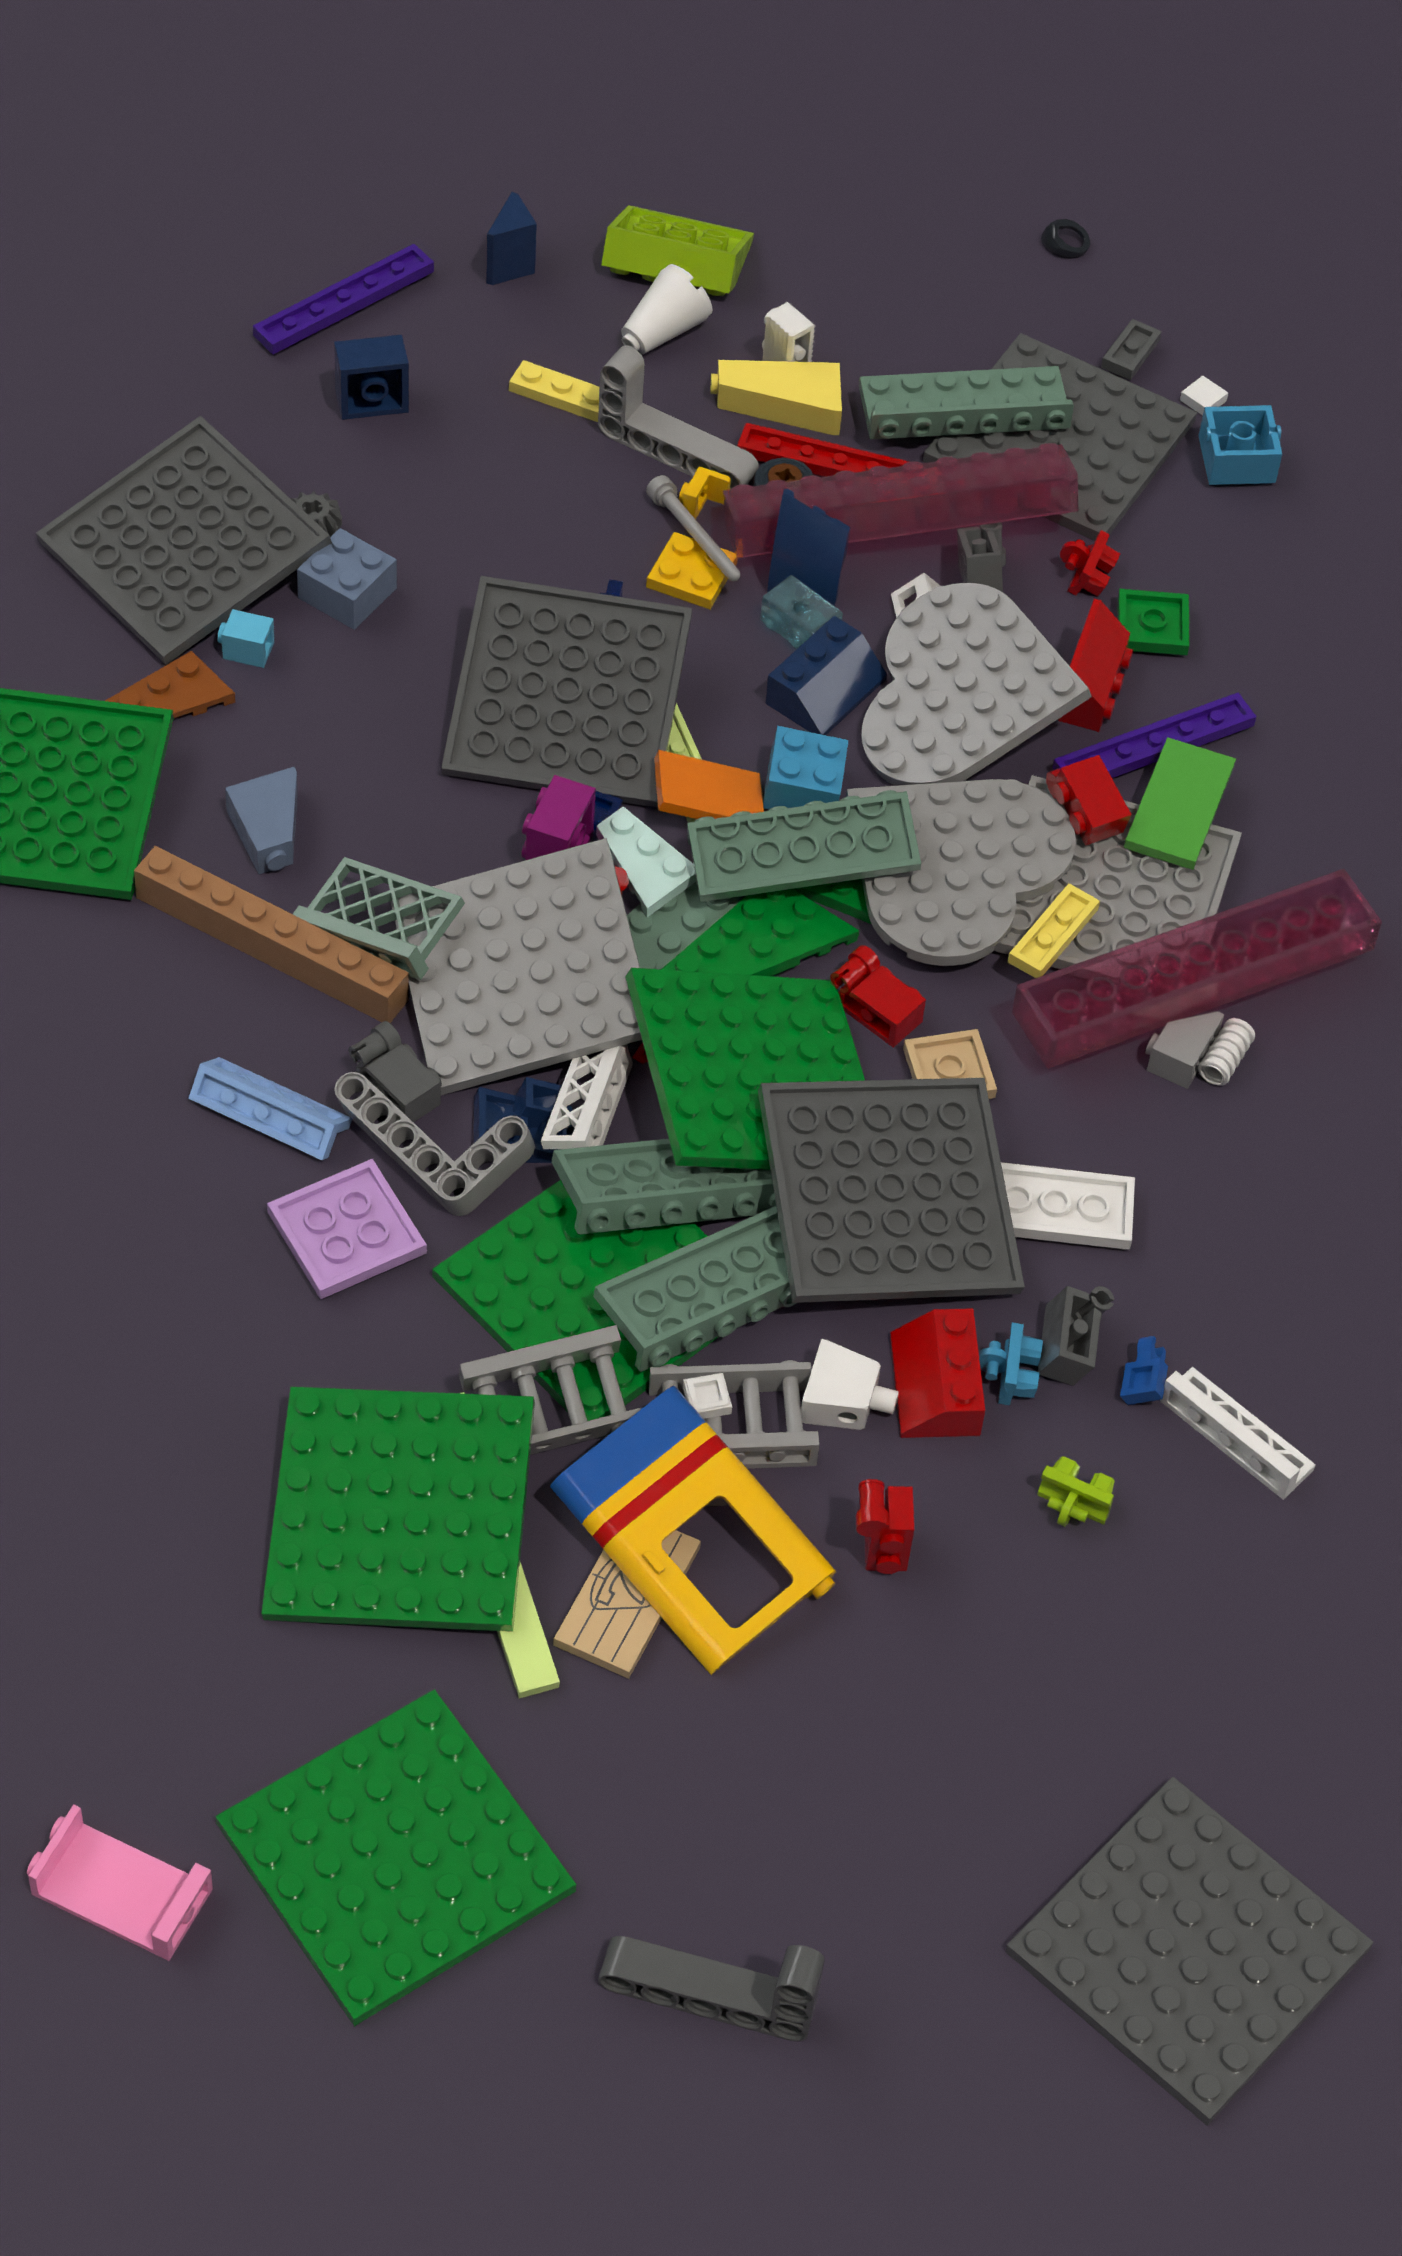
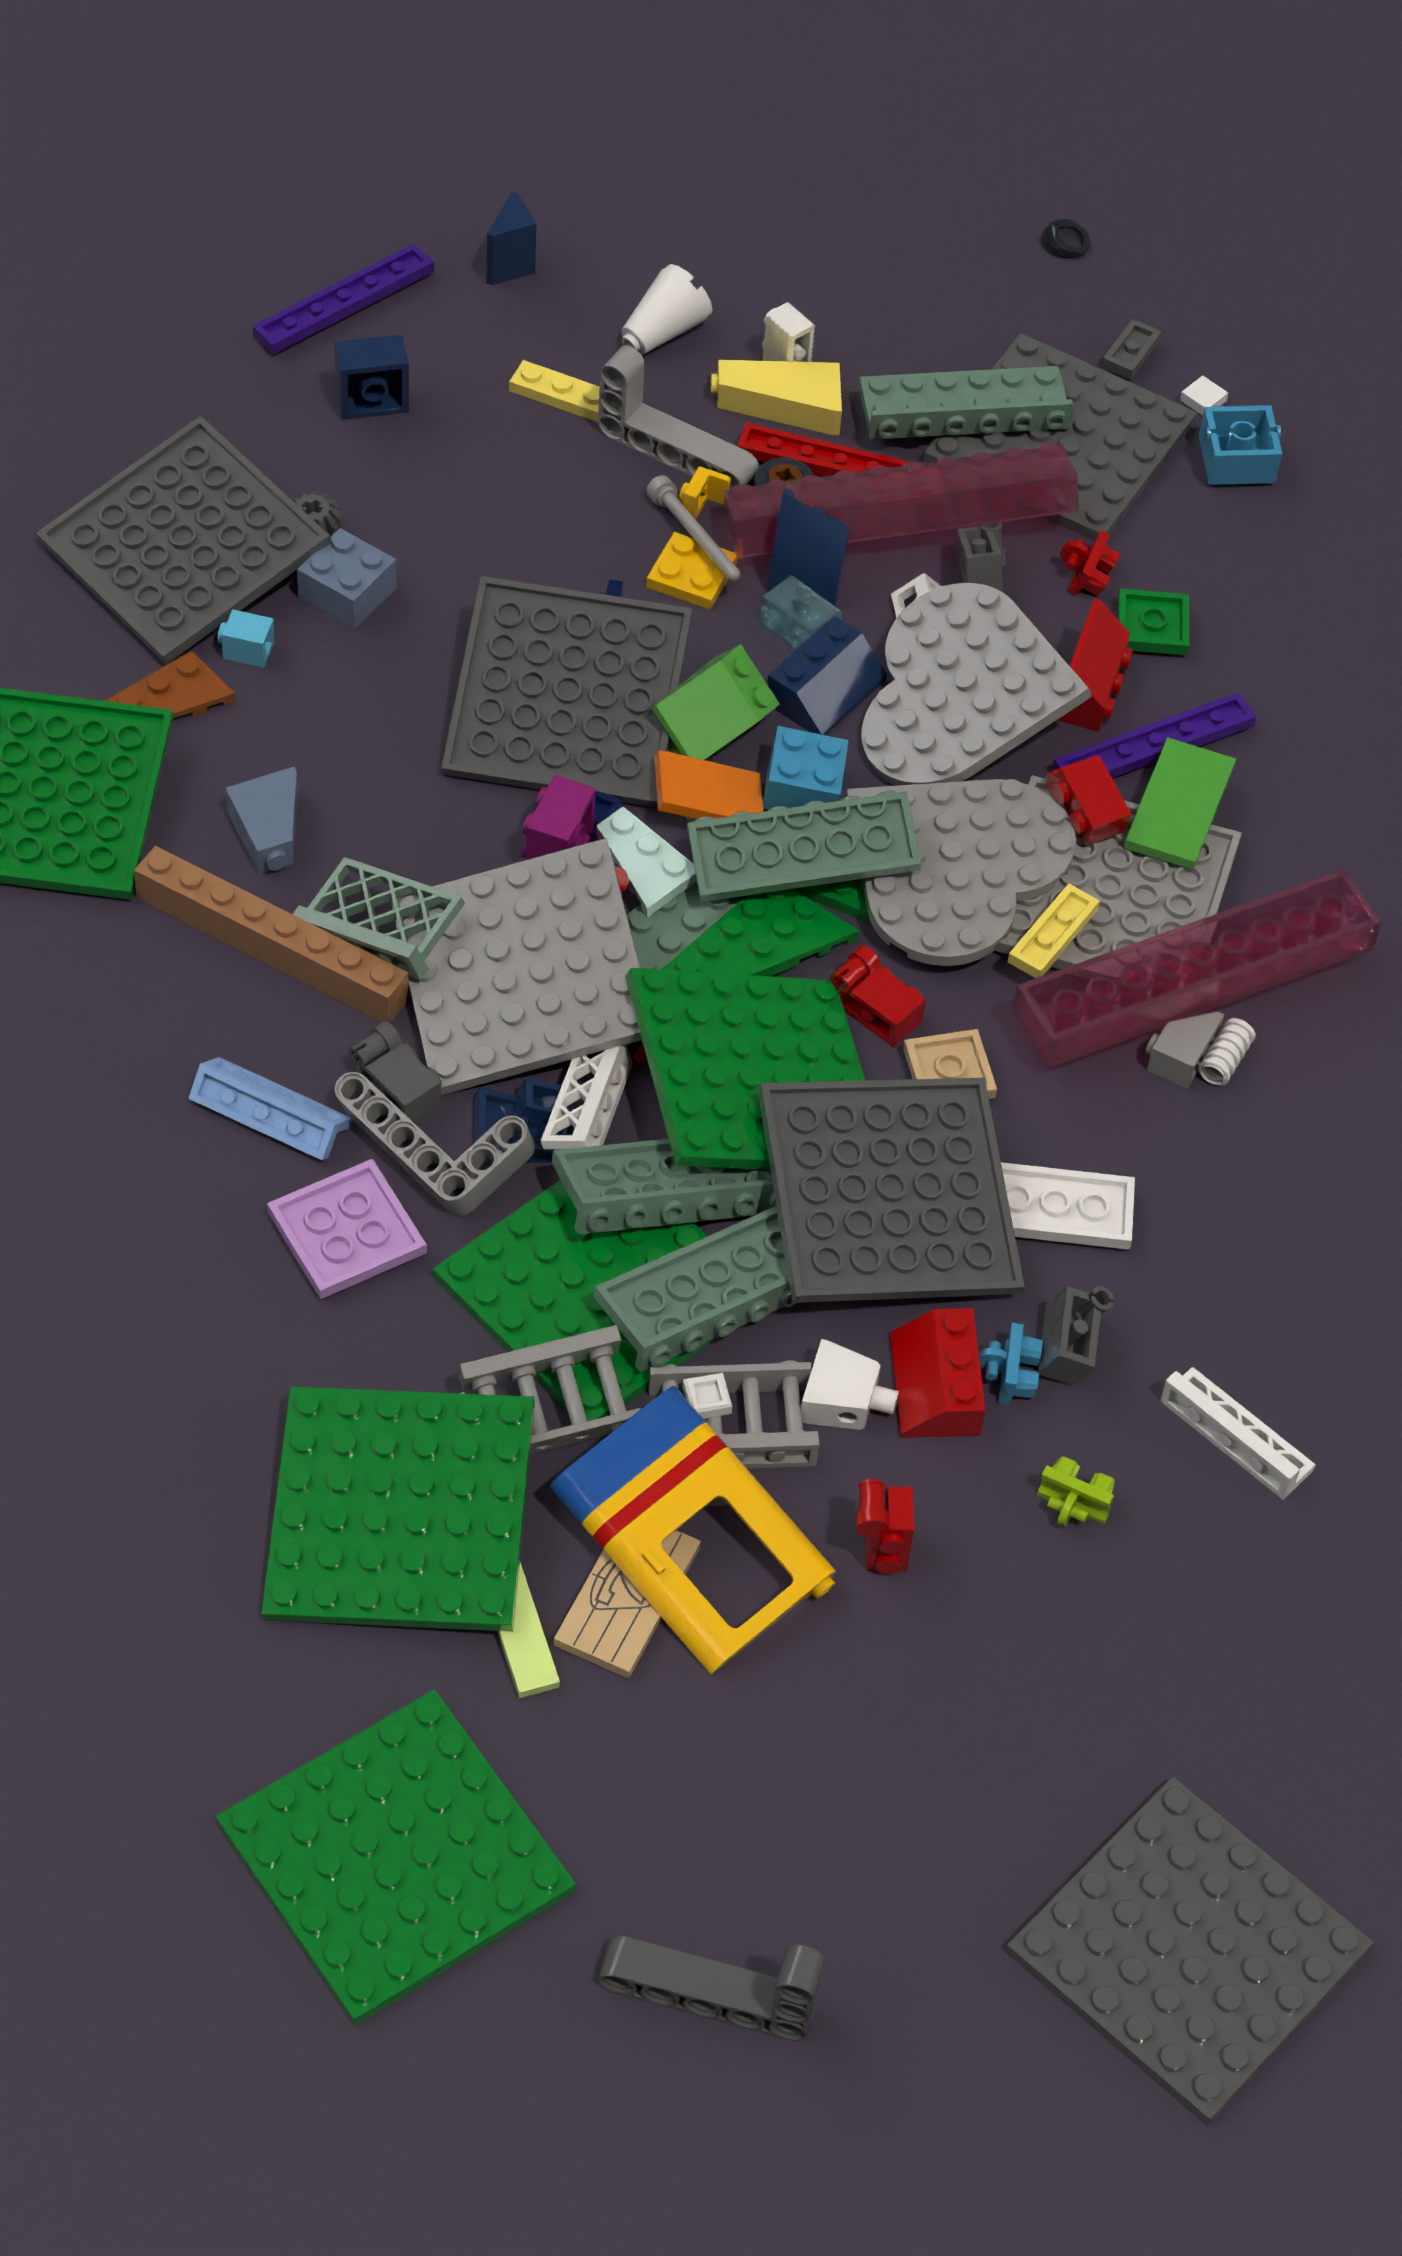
bright pink panel [27,1804,213,1961] -> none
lime slope [601,205,754,296] -> none
blue plate [1120,1336,1168,1405] -> none
none -> bright green slope [651,644,779,760]

